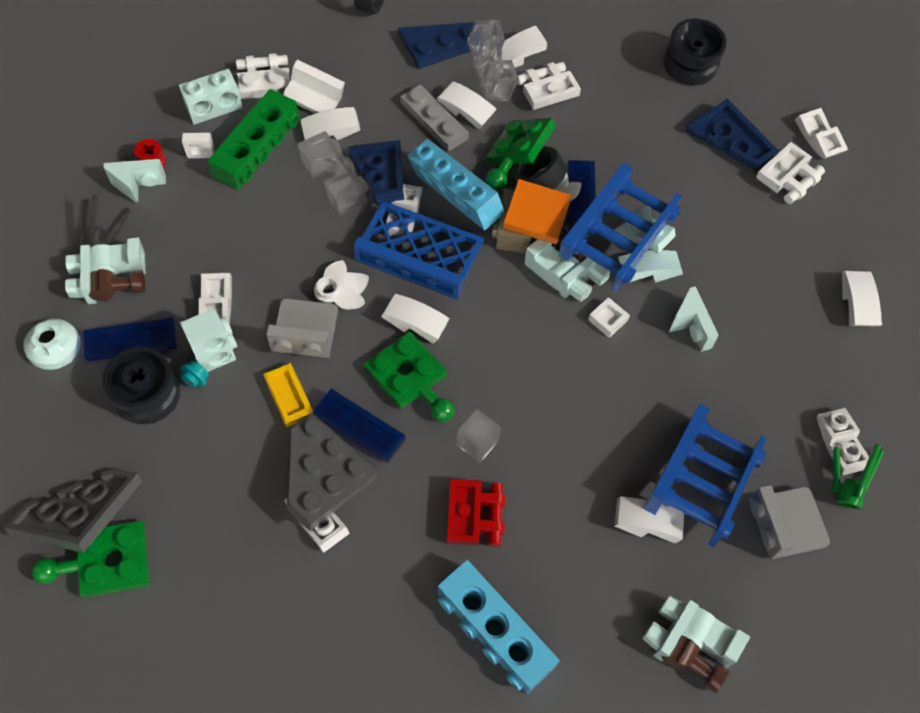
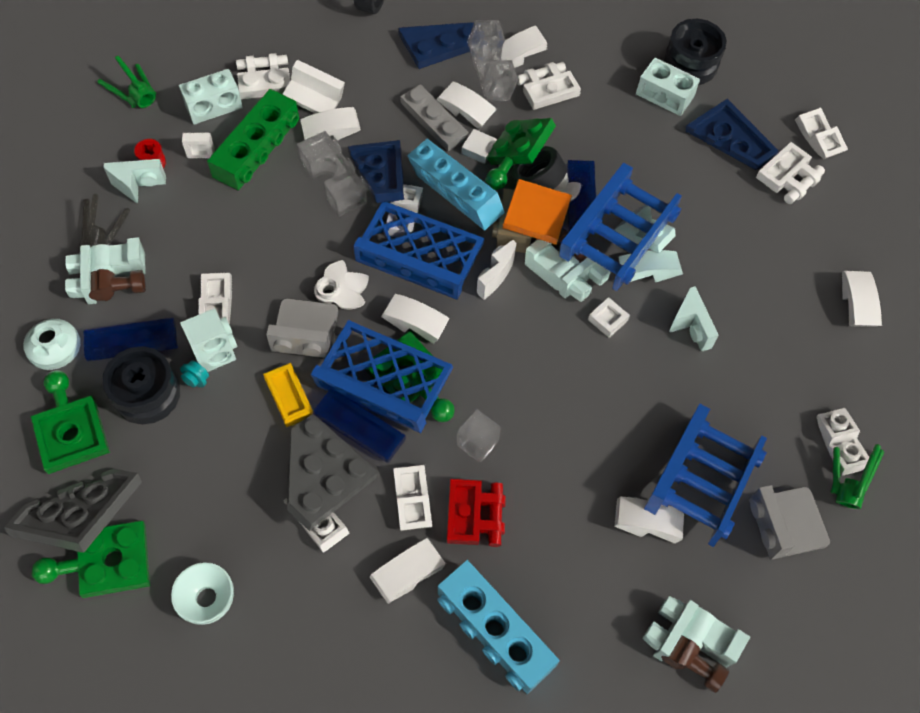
none -> green plate [31,370,110,474]
none -> green plant [97,55,157,108]
none -> light aqua piece [171,562,234,625]
none -> blue fence [310,320,453,433]
none -> white slope [370,538,446,604]
none -> white slope [393,465,432,531]
none -> white tile [461,129,497,164]
none -> white slope [477,240,517,300]
none -> light aqua brick [636,58,700,116]

